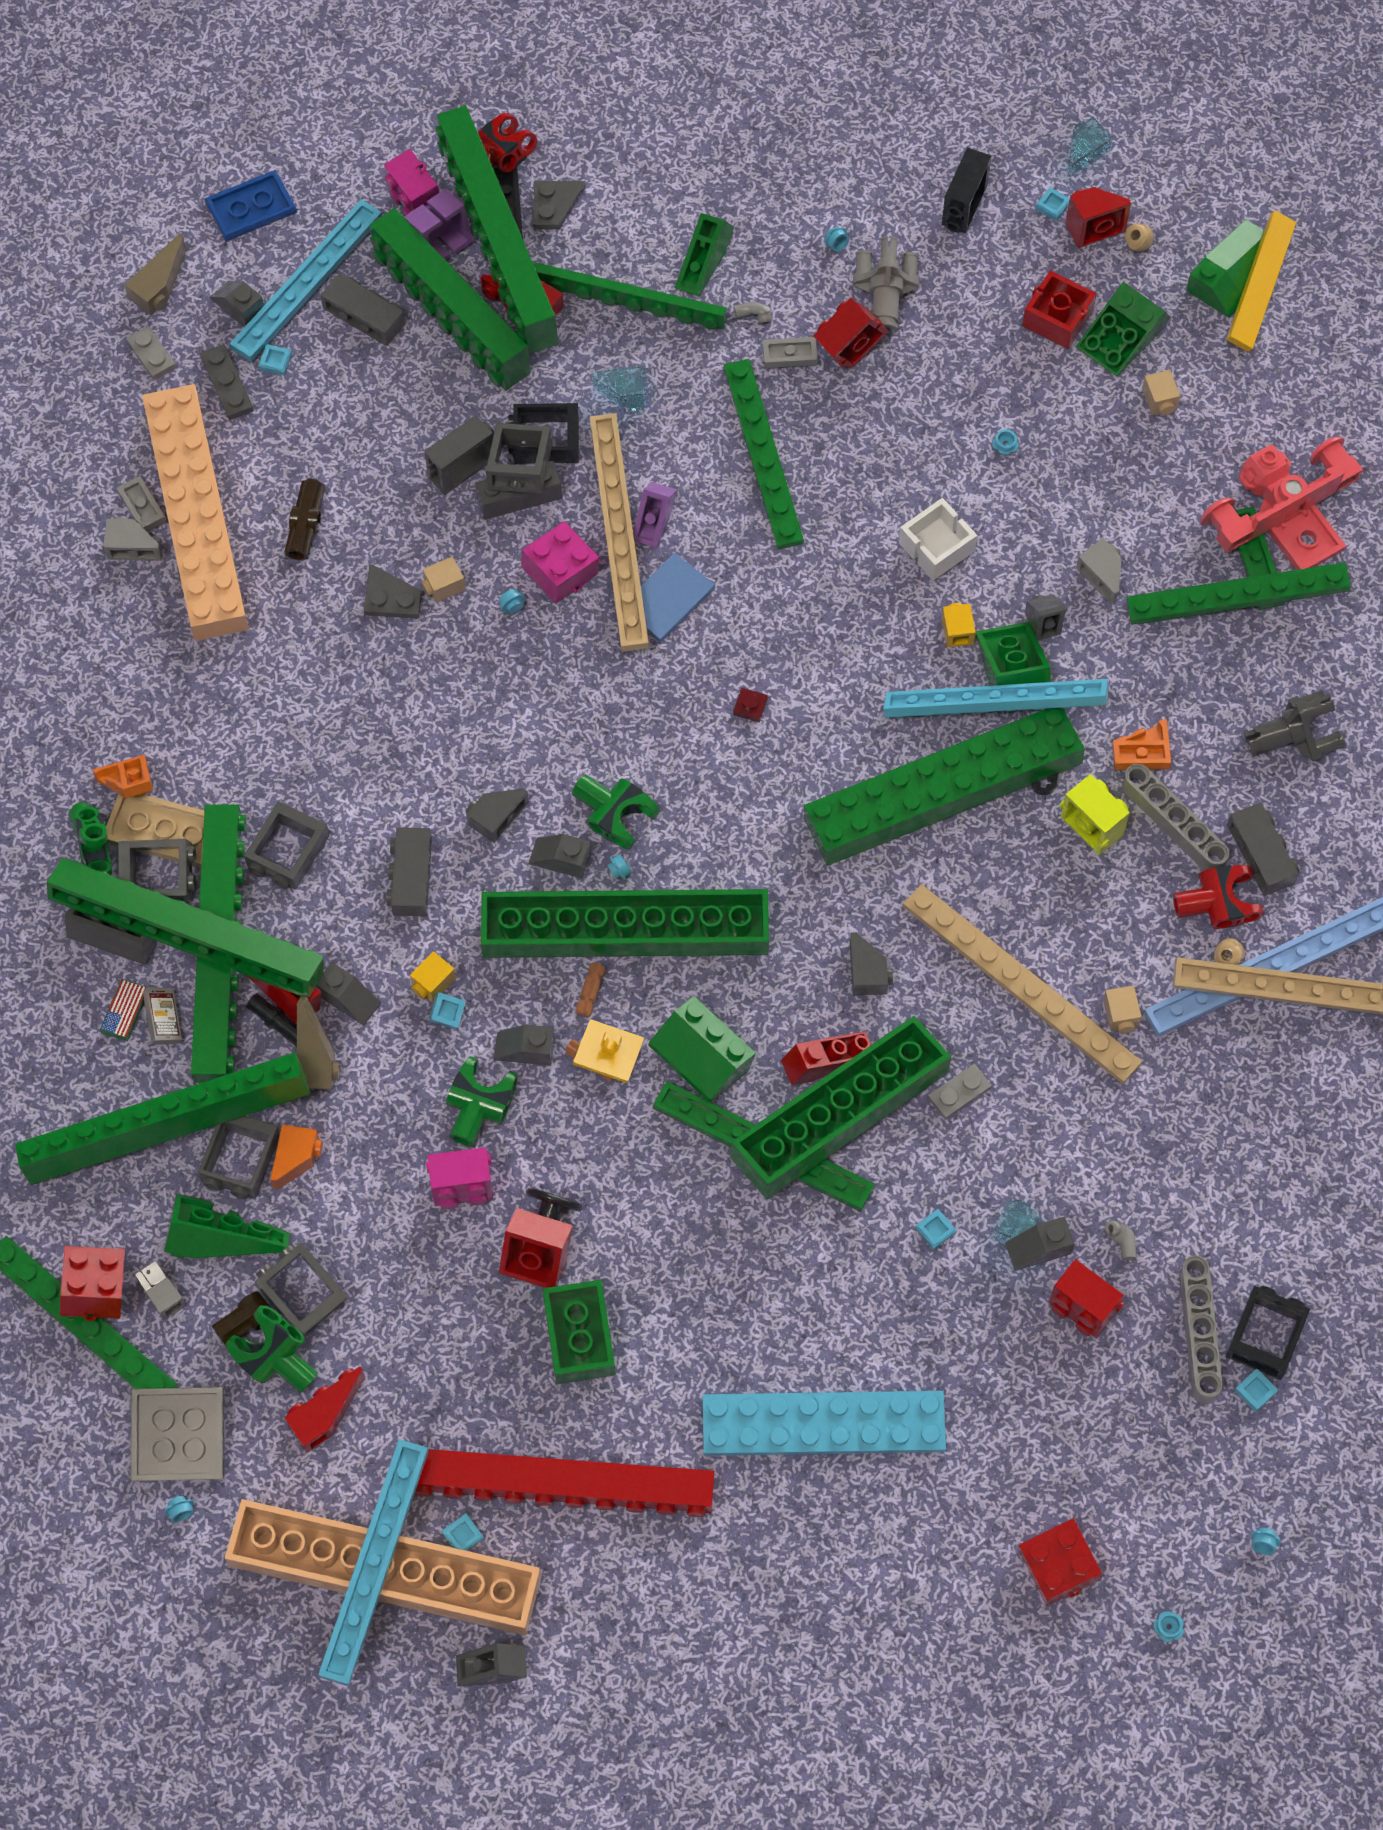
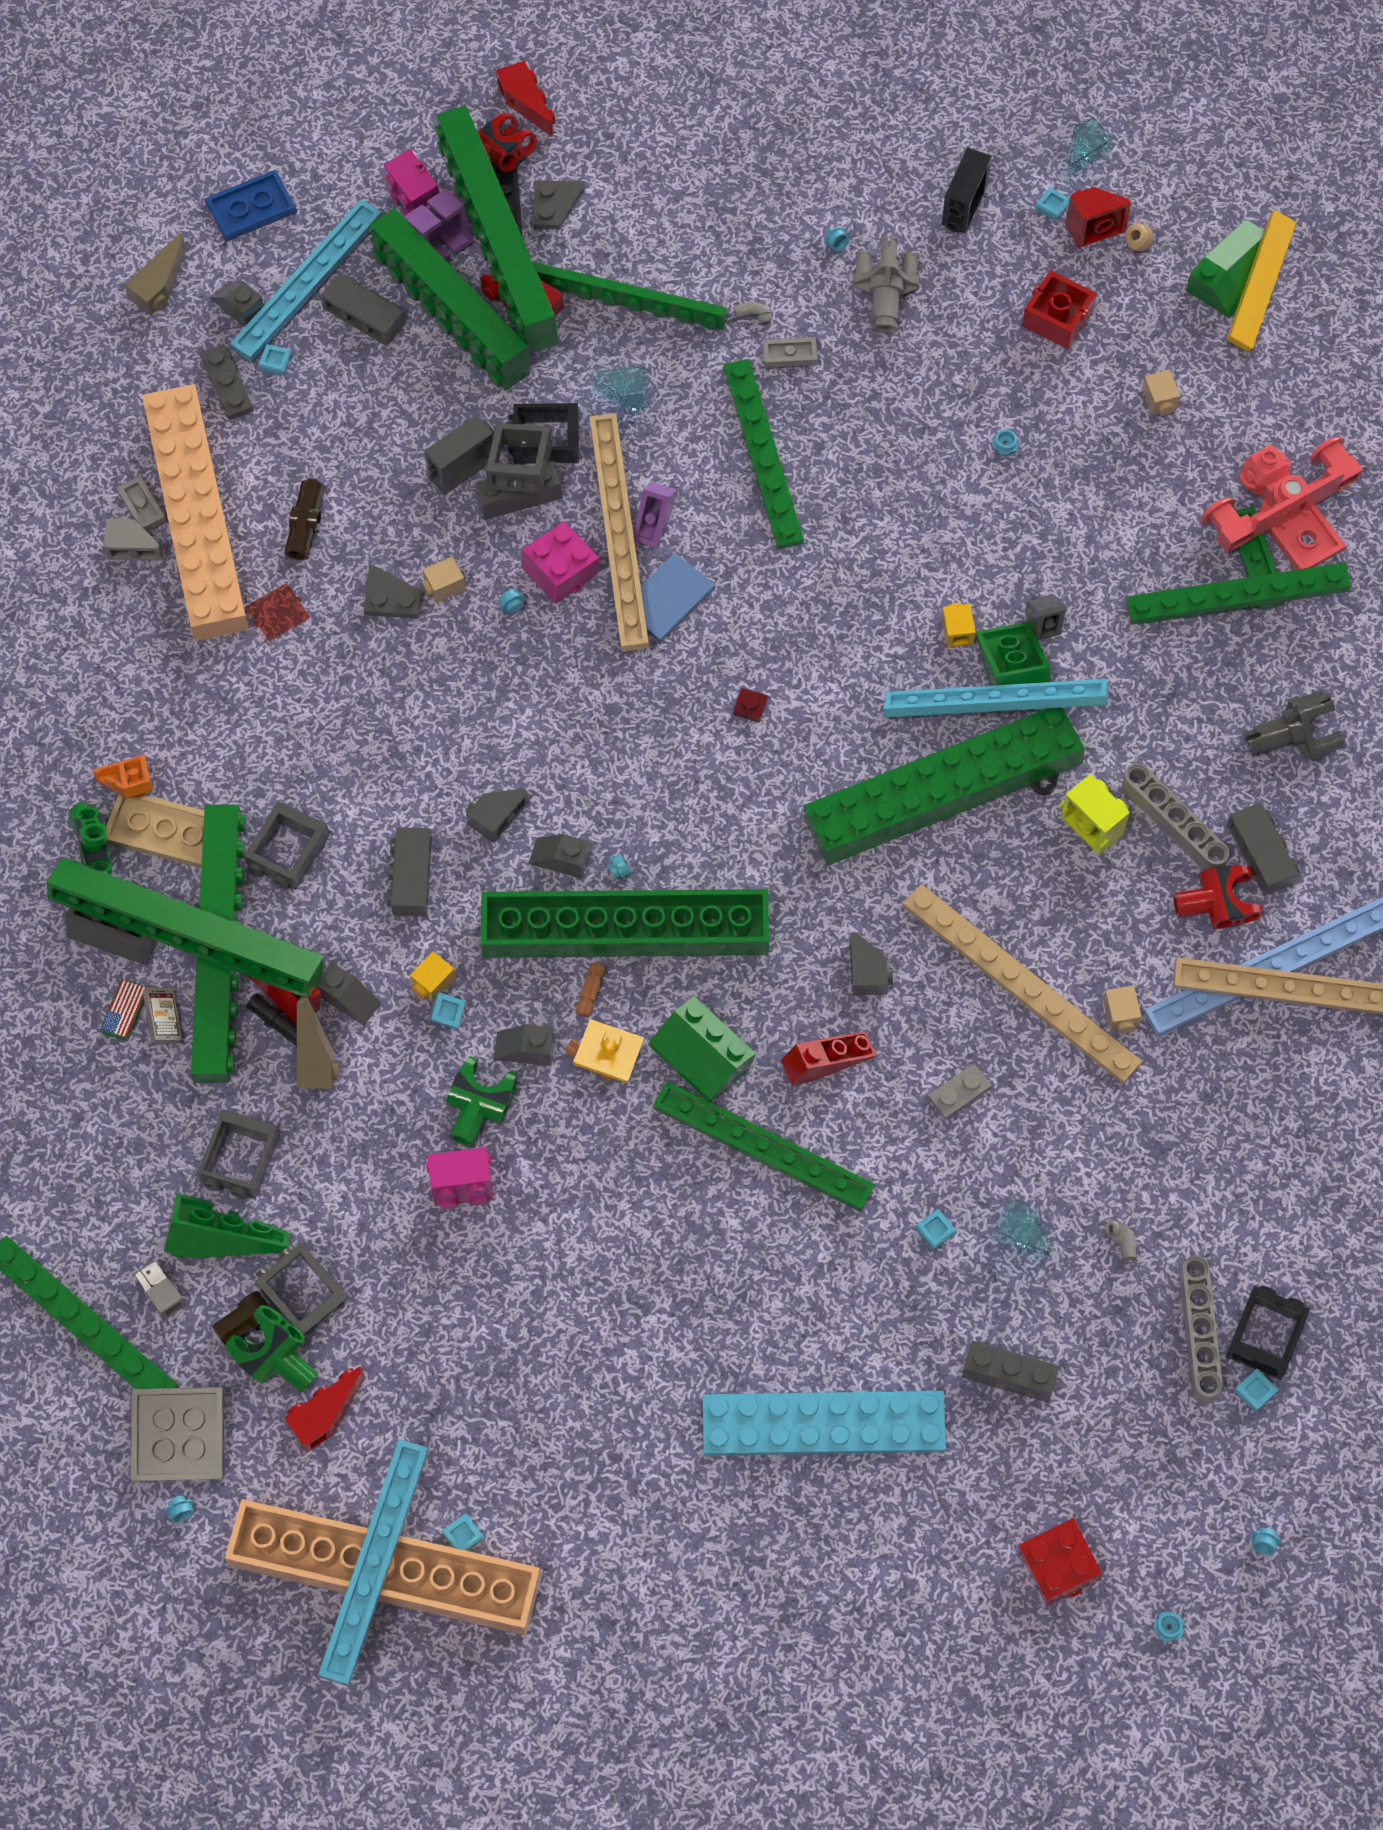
green brick [15,1052,310,1185] -> none
brick [60,1246,125,1321] -> none
dark grey window [118,839,197,900] -> none
light grey plate [126,326,176,381] -> none
orange slope [270,1125,323,1189] -> none
red brick [414,1449,714,1517] -> none
dark grey slope [456,1643,527,1687] -> none
red piece [499,1188,583,1288] -> none
green brick [542,1279,616,1385] -> none
green connector [572,774,660,849] -> none
green slope [675,213,734,296] -> none
green brick [730,1016,951,1200] -> none
red brick [813,297,888,369] -> none
white piece [899,498,977,581] -> none
dark grey slope [1005,1216,1075,1271] -> none
red brick [1049,1259,1125,1339] -> none
green slope [1075,282,1170,377] -> none
light grey slope [1076,538,1121,605] -> none
orange wing [1112,719,1171,770] -> none
tan piece [1214,938,1245,965] -> none
none -> clear red piece [246,583,310,641]
none -> red slope [496,61,556,135]
none -> dark grey brick [962,1341,1059,1403]

